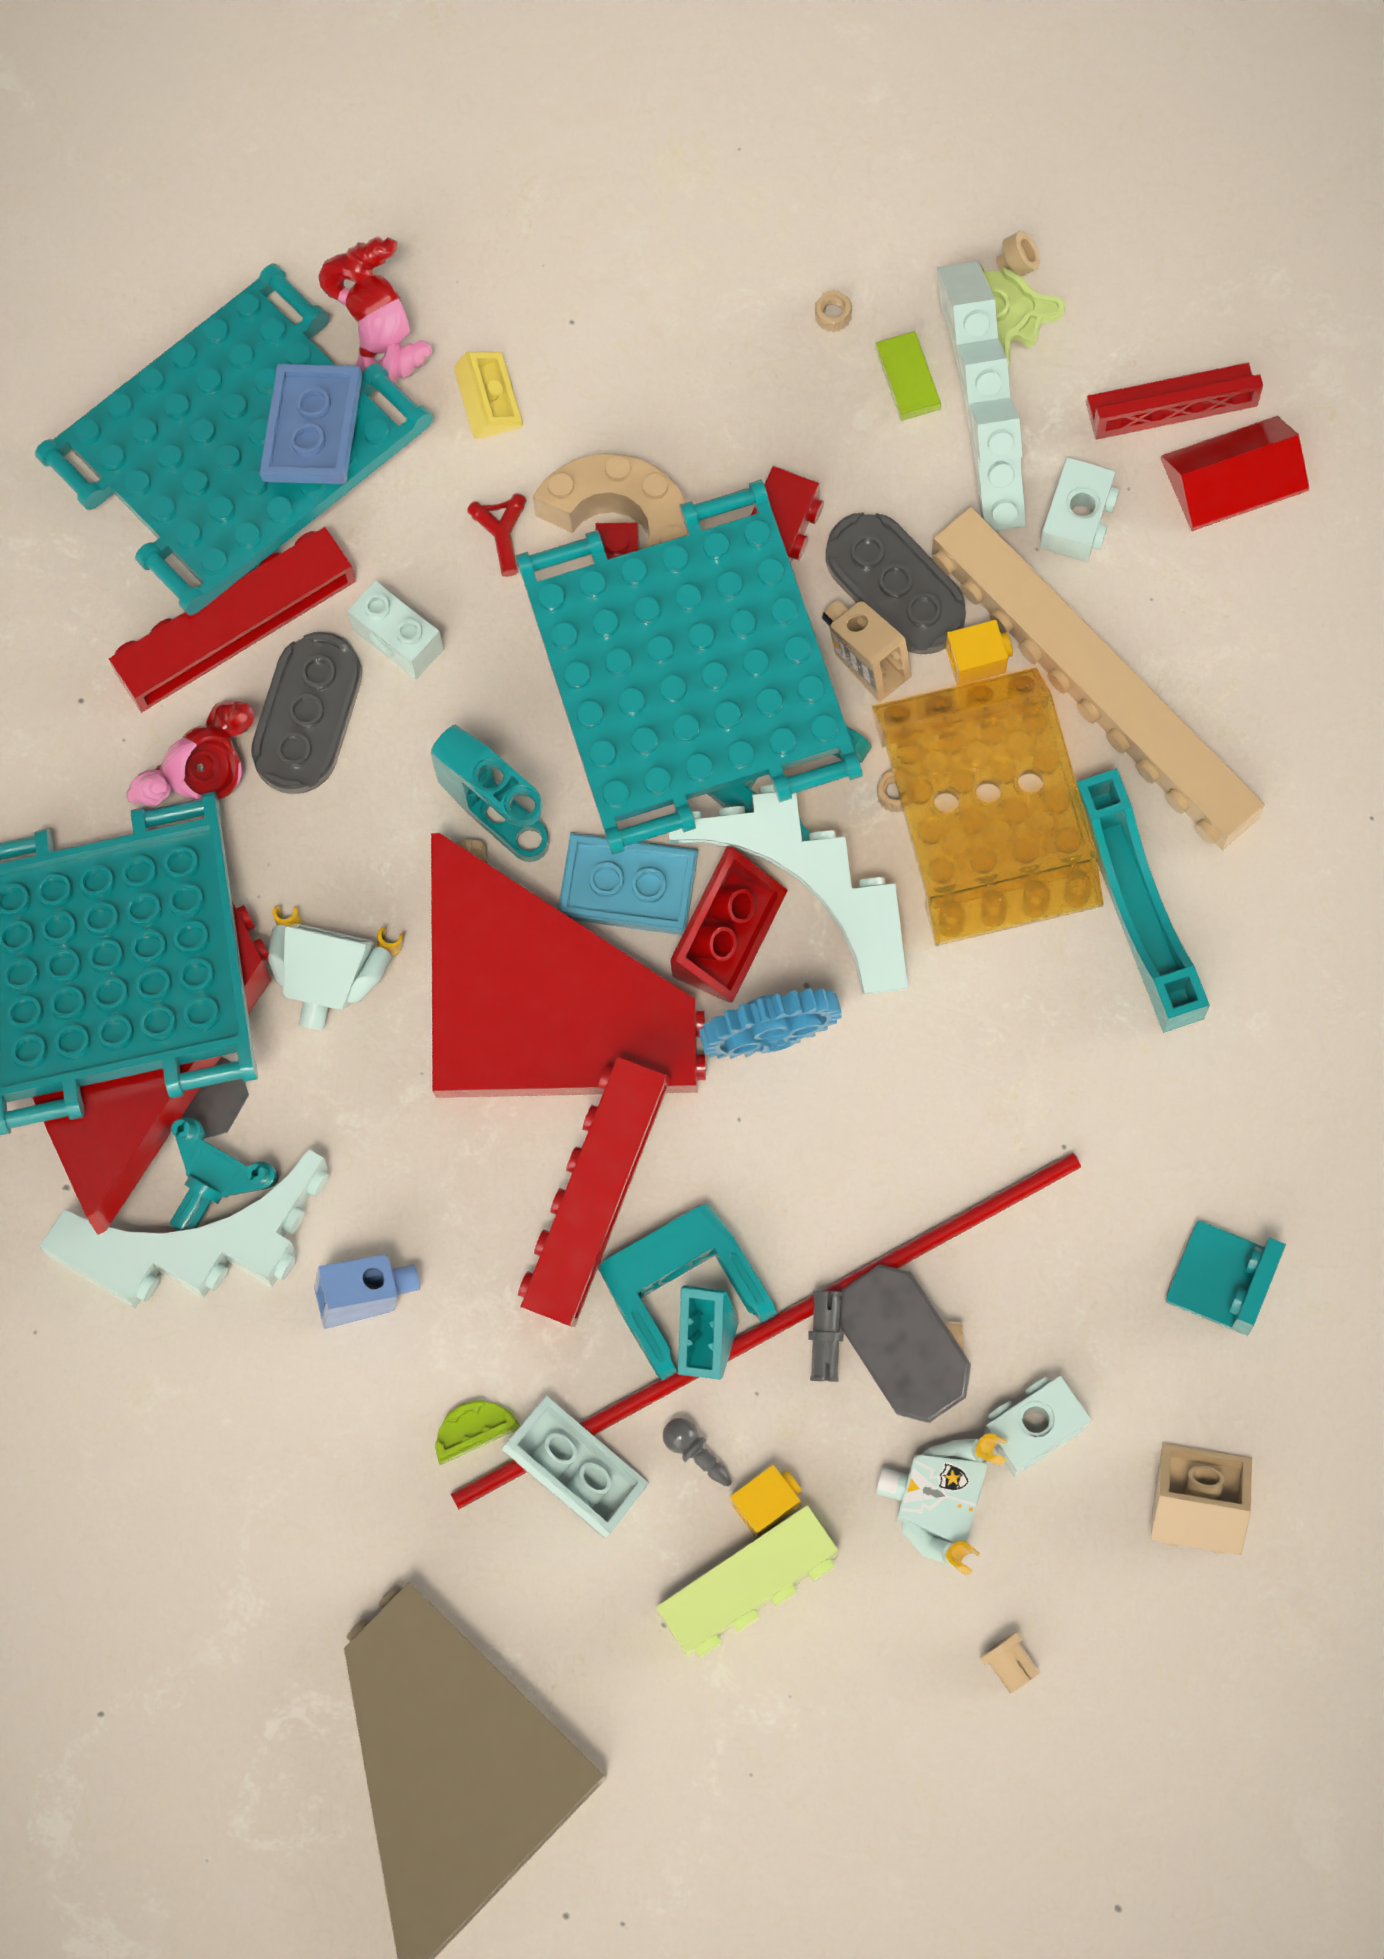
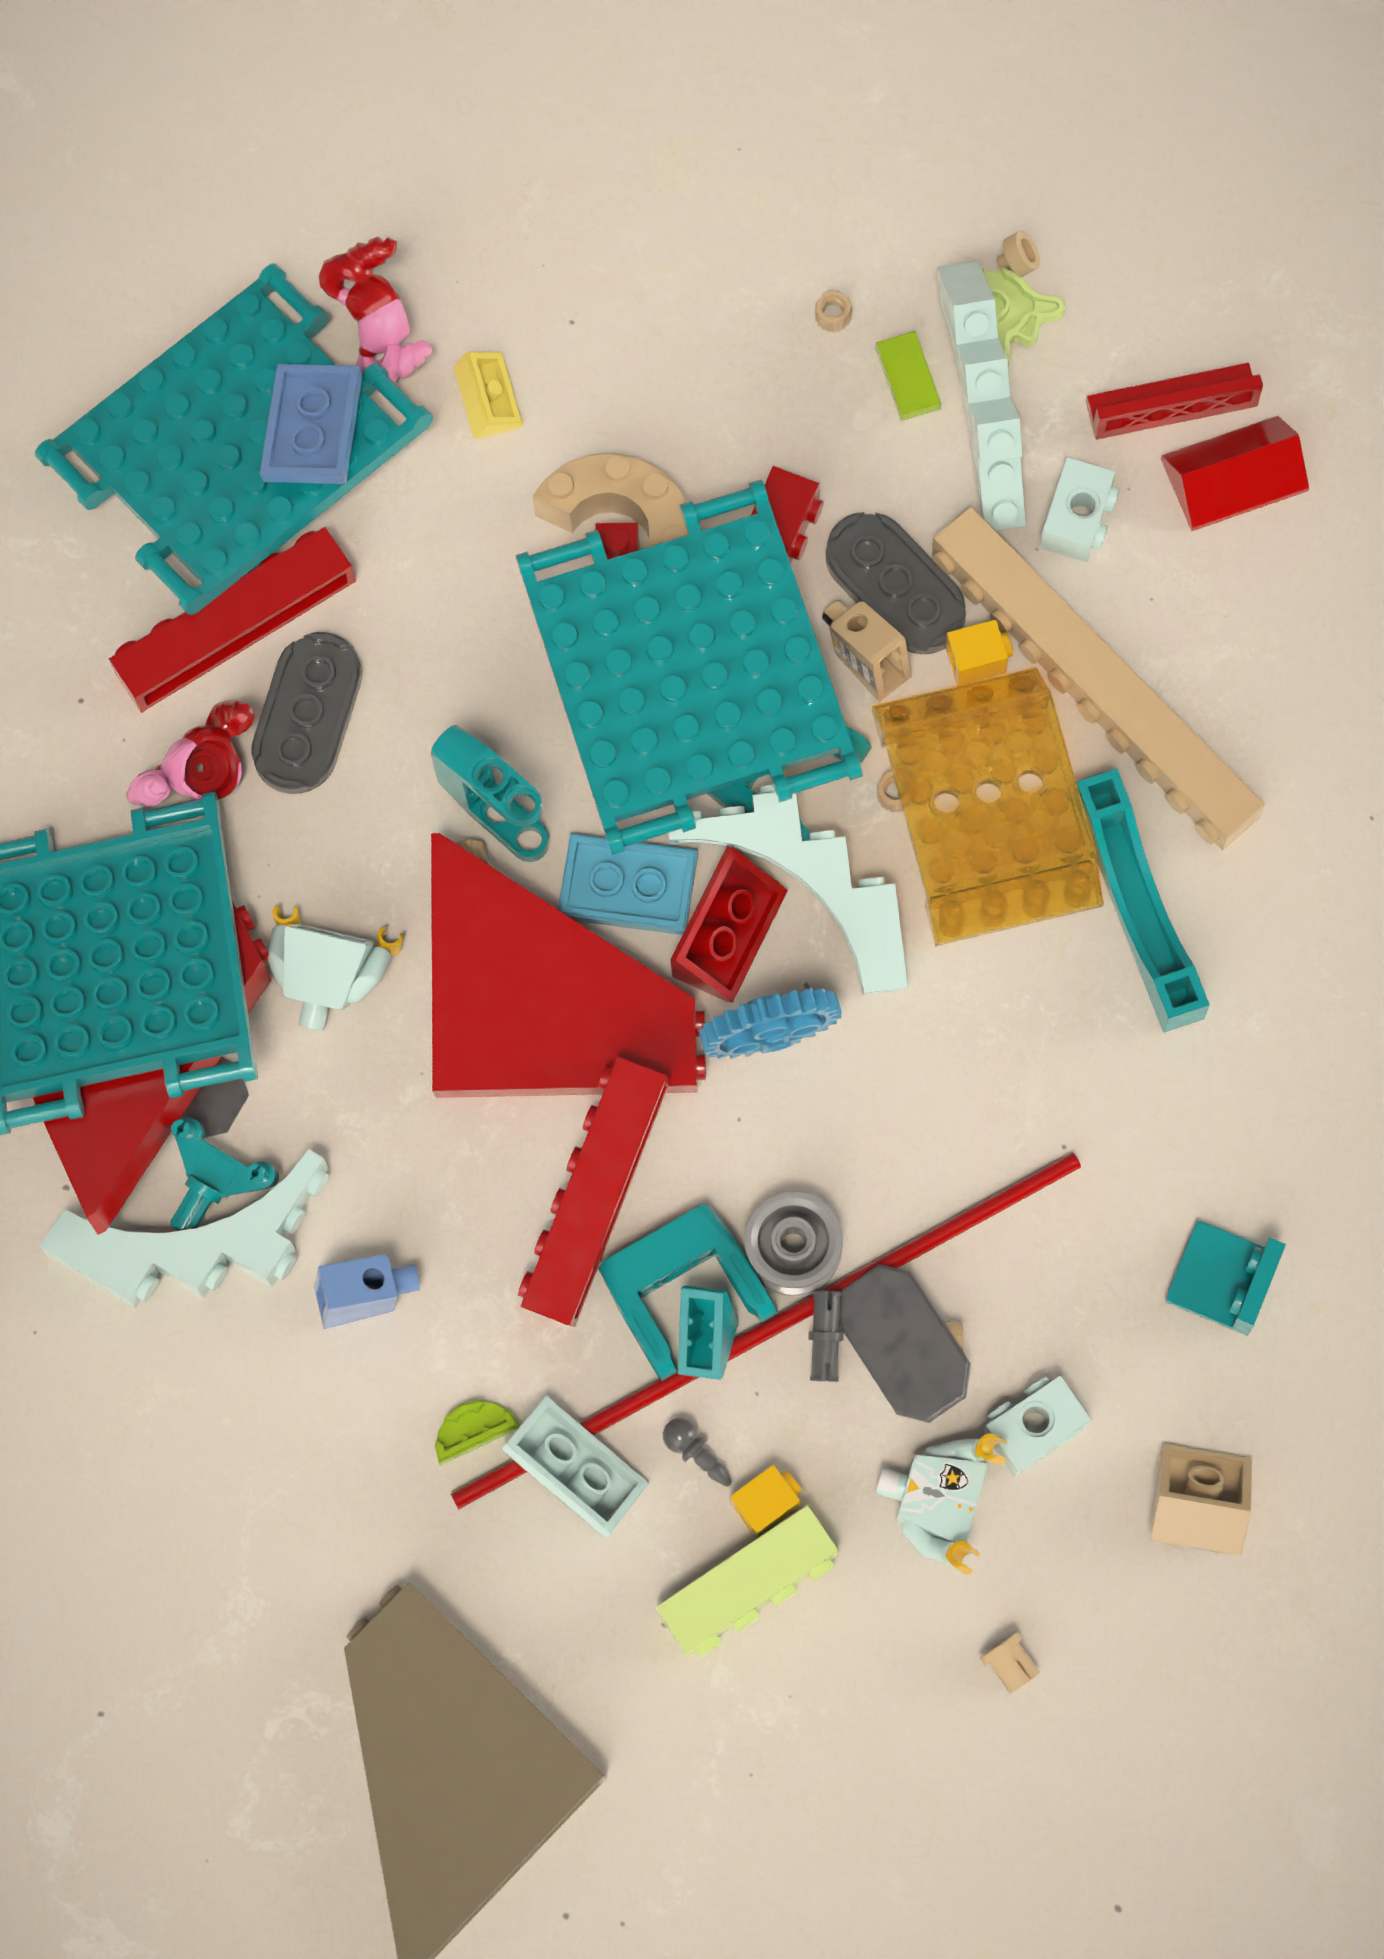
light aqua brick [347,581,444,680] -> none
red piece [467,493,526,577] -> none
none -> light grey wheel [744,1191,843,1296]

